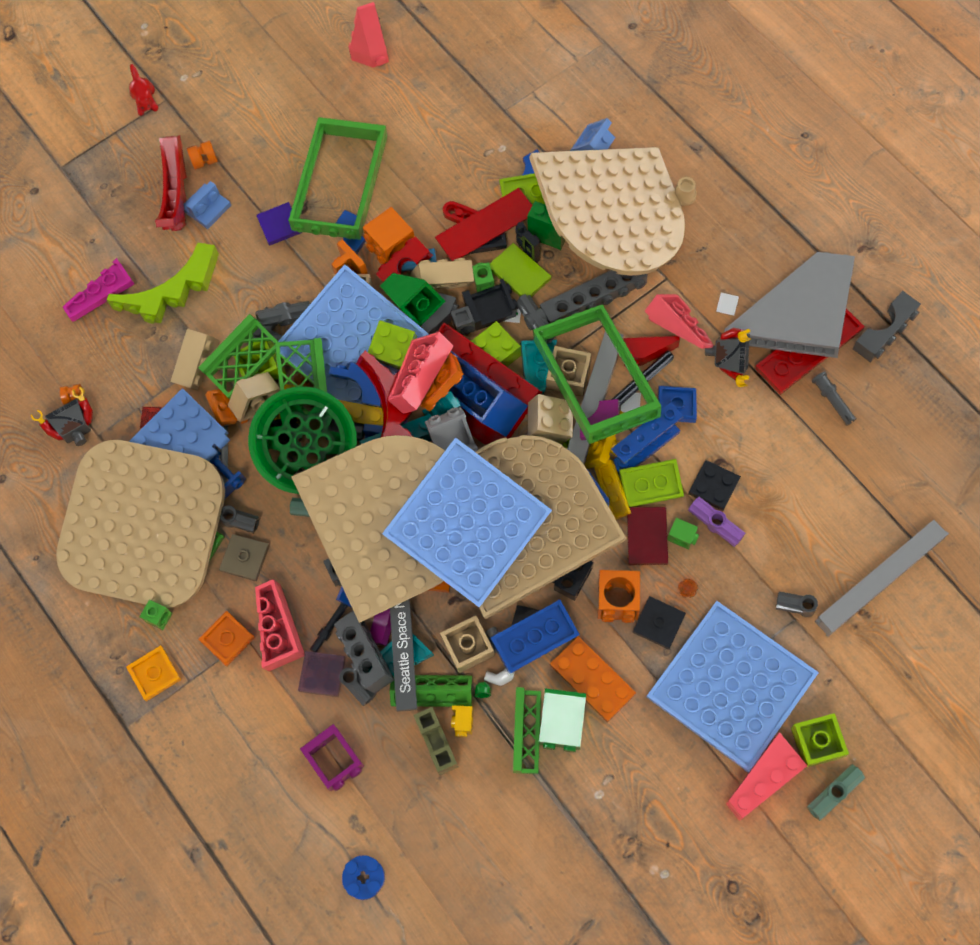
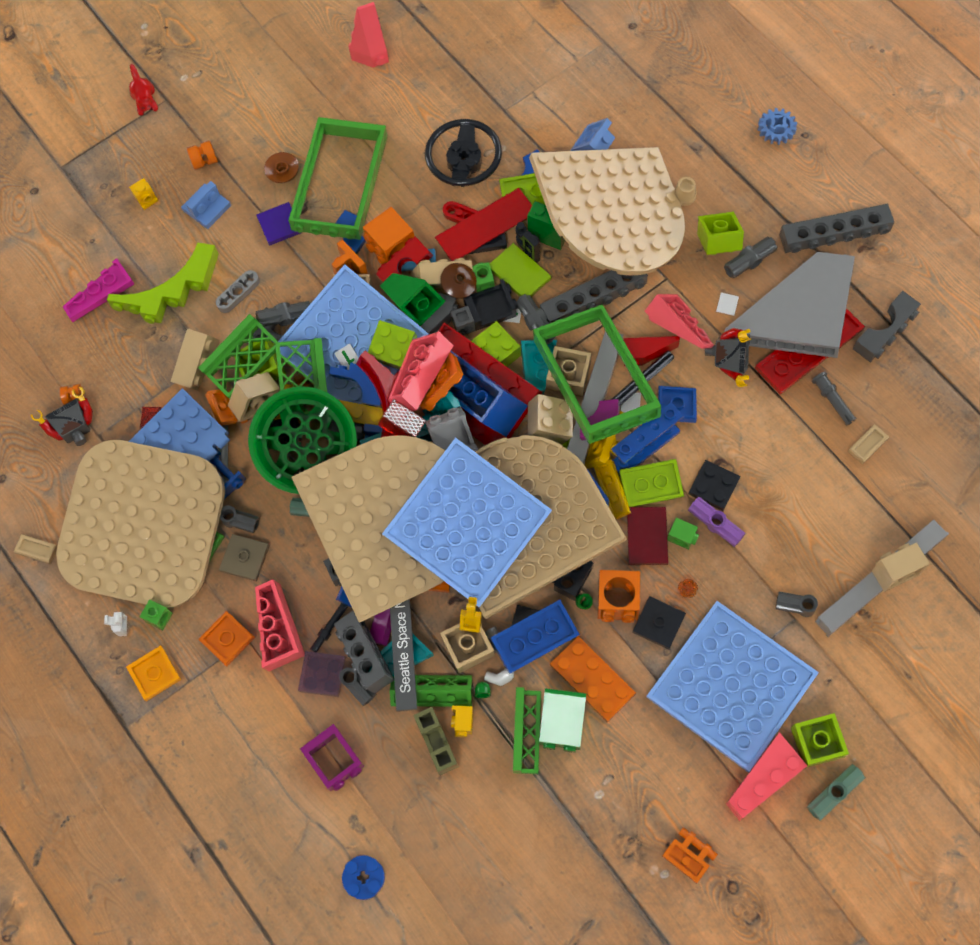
red arch [155,135,187,231] -> none
none -> tan tile [14,534,57,564]
none -> white plate [104,612,127,636]
none -> yellow brick [129,178,158,210]
none -> light grey beam [216,270,260,313]
none -> dark orange dish [264,152,299,183]
none -> white sticker [334,344,359,370]
none -> clear red panel [377,399,427,437]
none -> black piece [425,119,502,187]
none -> reddish brown dish [440,263,477,299]
none -> yellow plate [459,597,482,633]
none -> green hinge [575,593,593,610]
none -> orange plate [662,827,718,884]
none -> lime brick [697,212,744,255]
none -> dark grey piece [724,237,778,279]
none -> medium blue gear [758,108,797,145]
none -> dark grey brick [779,204,894,253]
none -> tan tile [848,424,889,464]
none -> tan brick [872,543,930,592]

